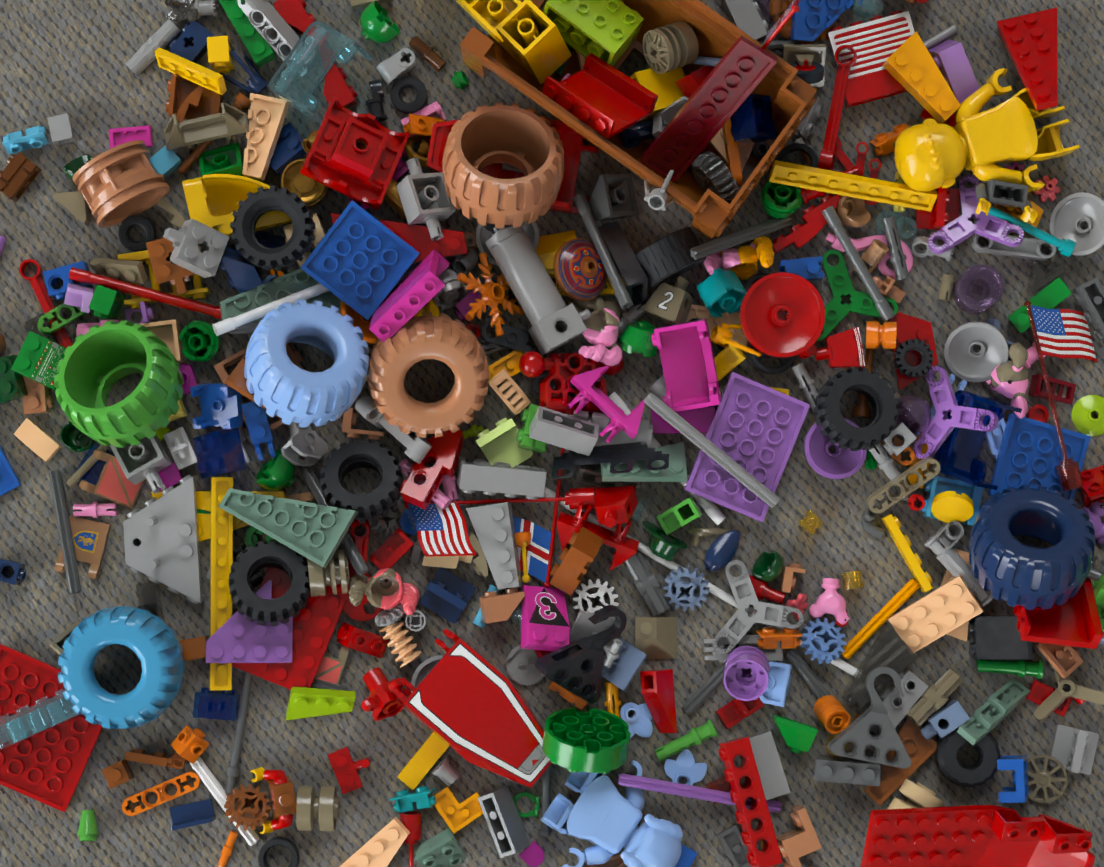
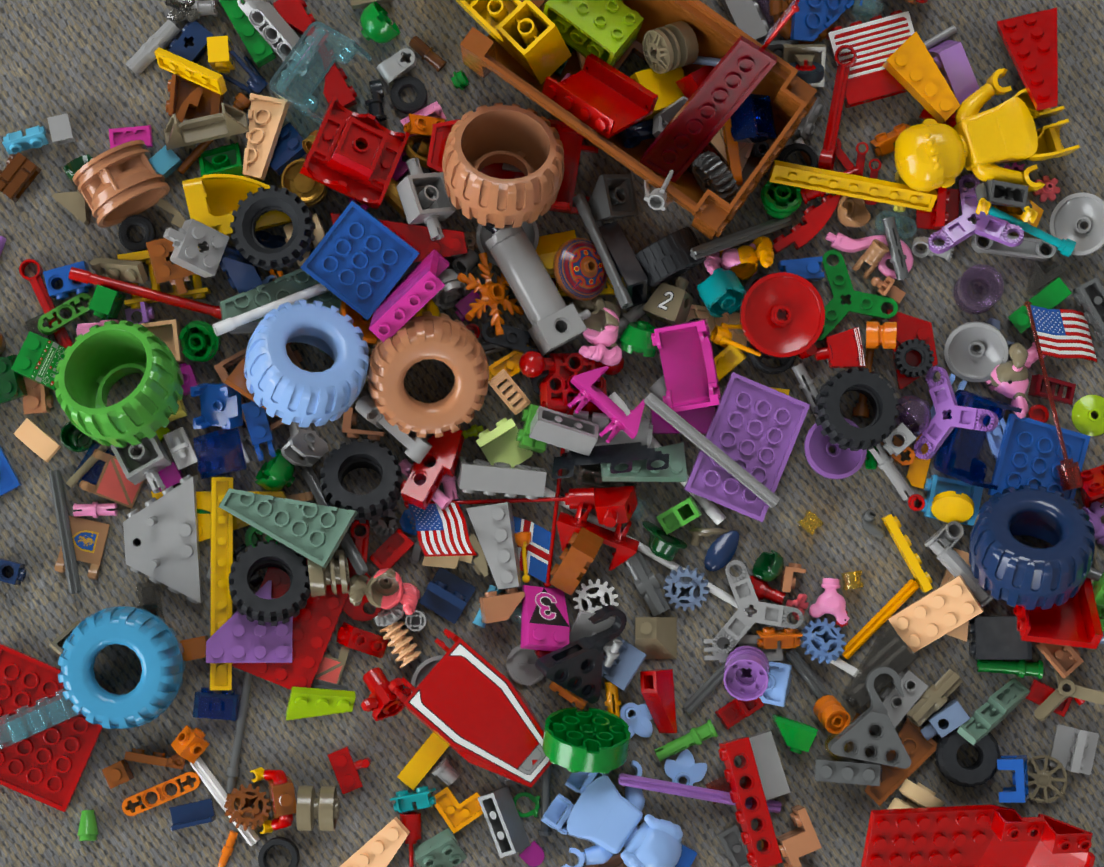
lavender panel [64,283,94,313] -> none
dark grey piece [822,206,895,322] -> none
dark tan beam [867,457,940,513] -> none
dark tan pin [937,274,956,301] -> none

